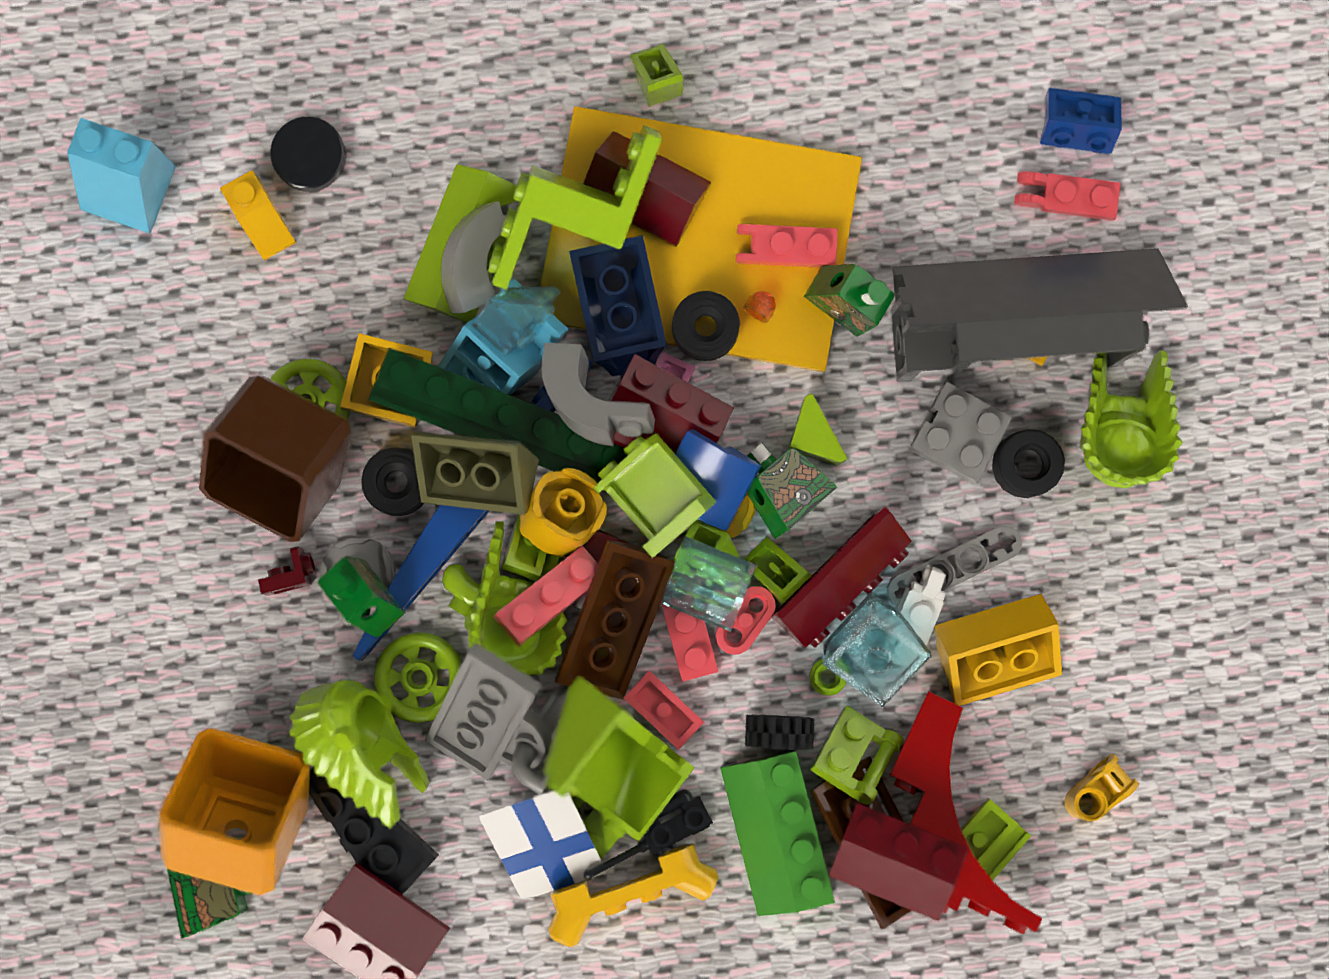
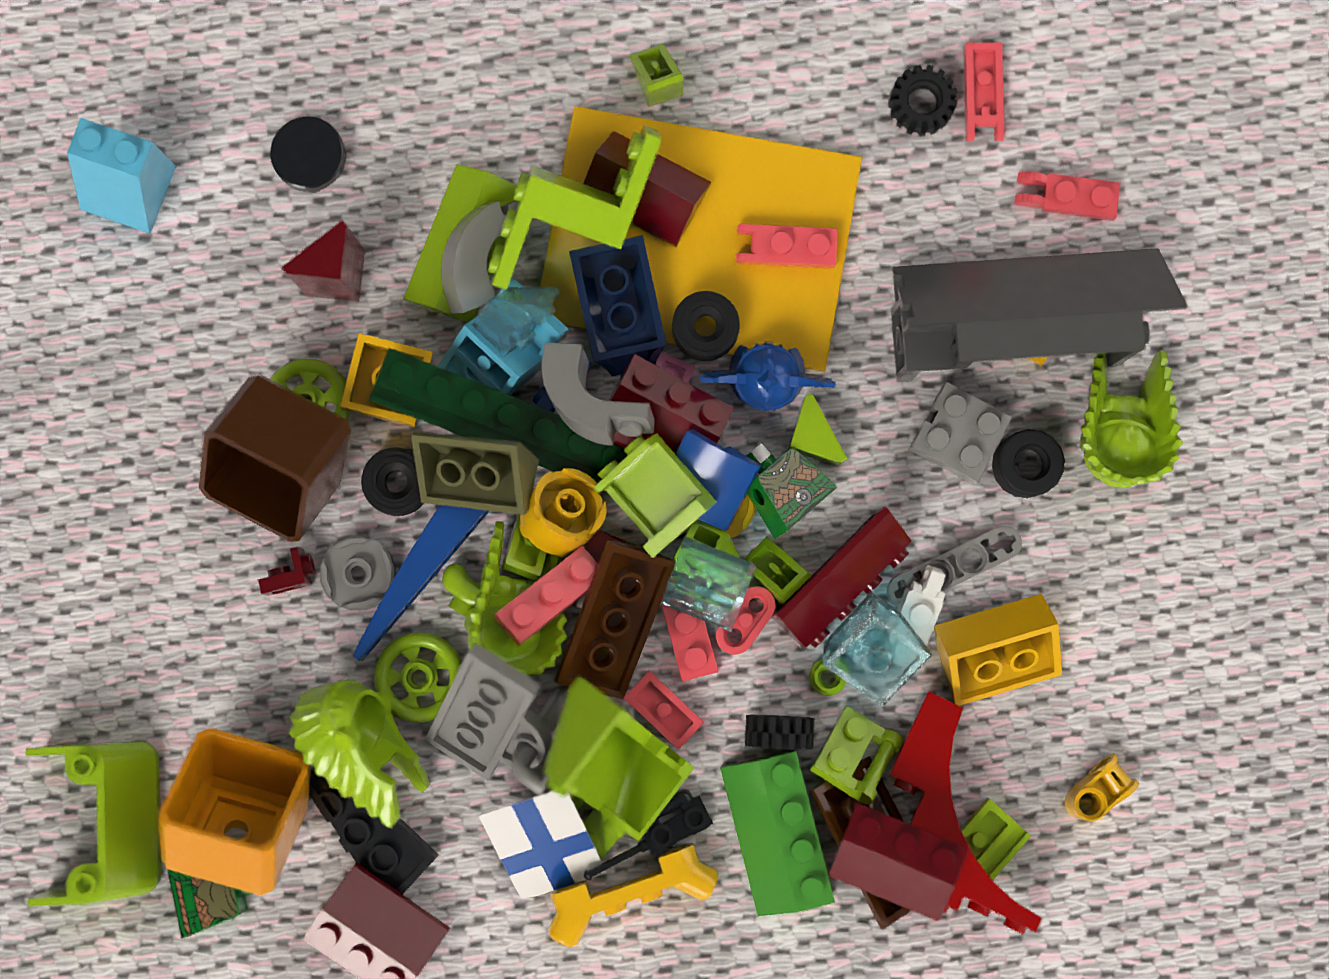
yellow slope [220,170,296,261] -> none
green torso [317,556,406,638] -> none
clear orange hinge [743,291,776,323] -> none
green torso [804,264,895,337] -> none
blue bracket [1040,87,1122,154] -> none
none -> lime windscreen [25,741,161,907]
none -> dark red slope [281,220,365,302]
none -> blue helmet [699,341,836,411]
none -> black tyre [888,65,958,136]
none -> coral hinge [963,43,1004,141]

